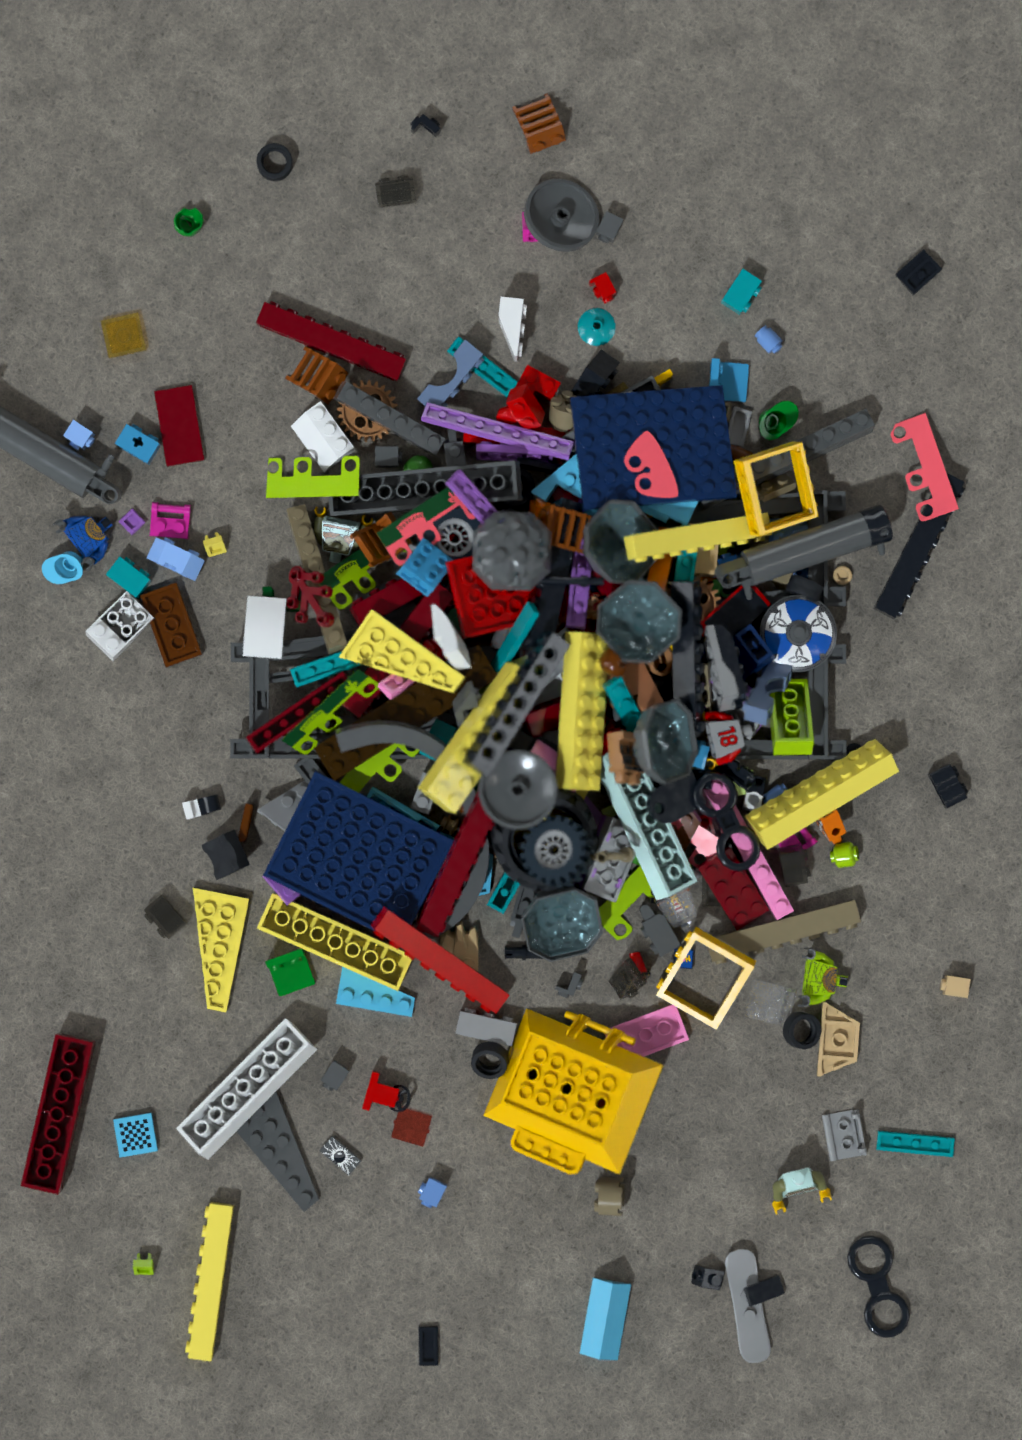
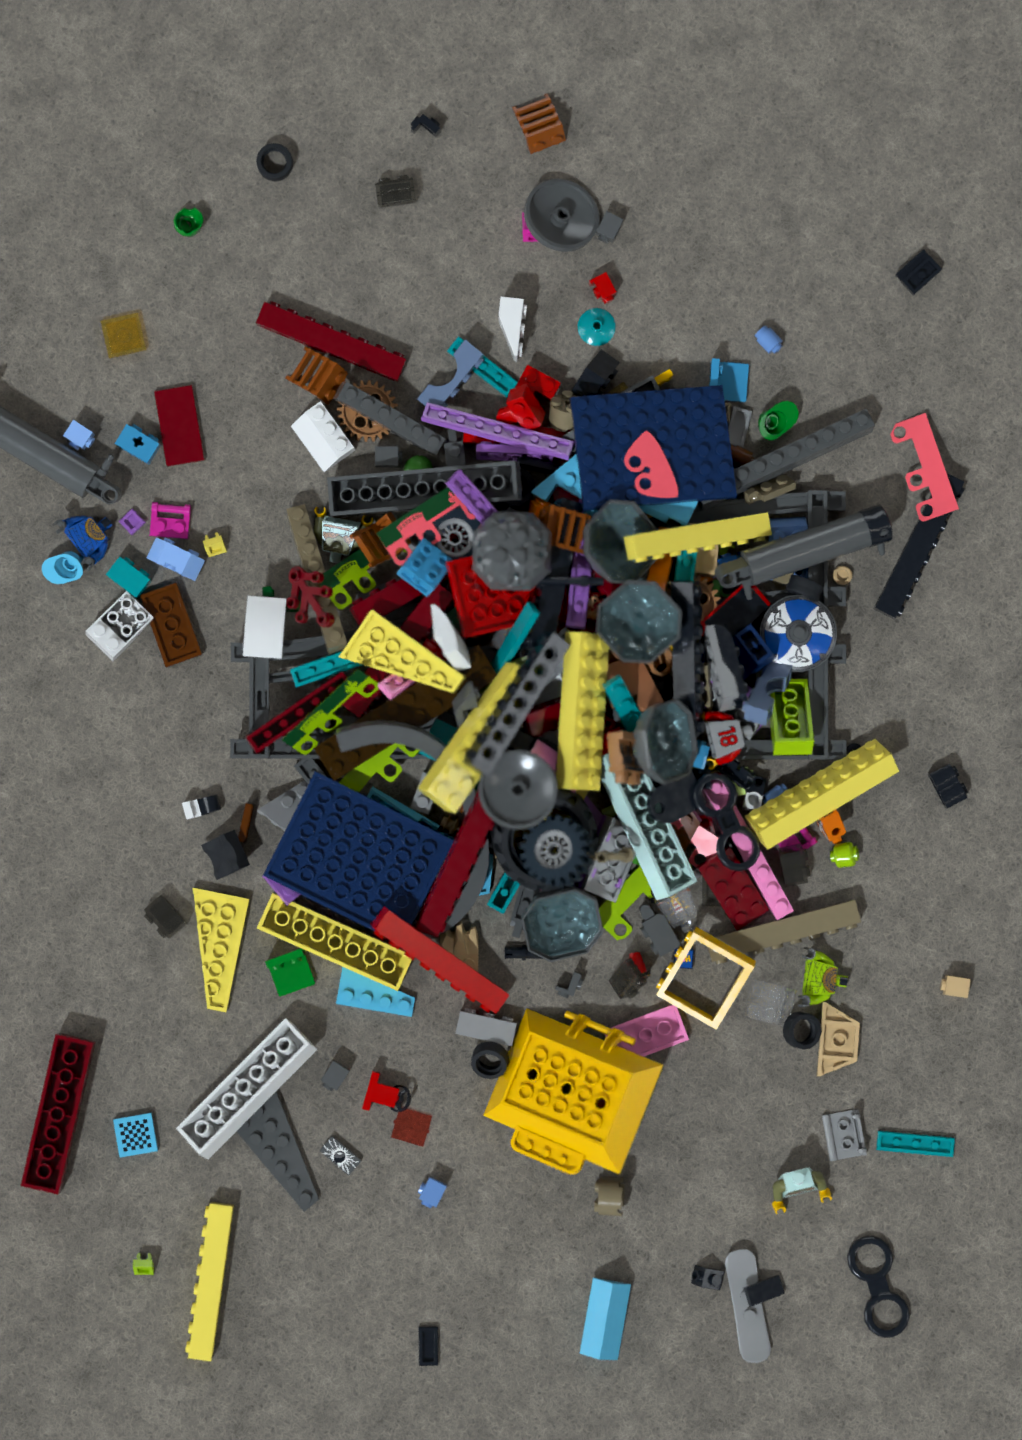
lime piece [266,456,360,498] -> none
reddish brown hair [599,647,626,678] -> none
teal brick [721,269,762,315] -> none
yellow window [734,441,819,536] -> none

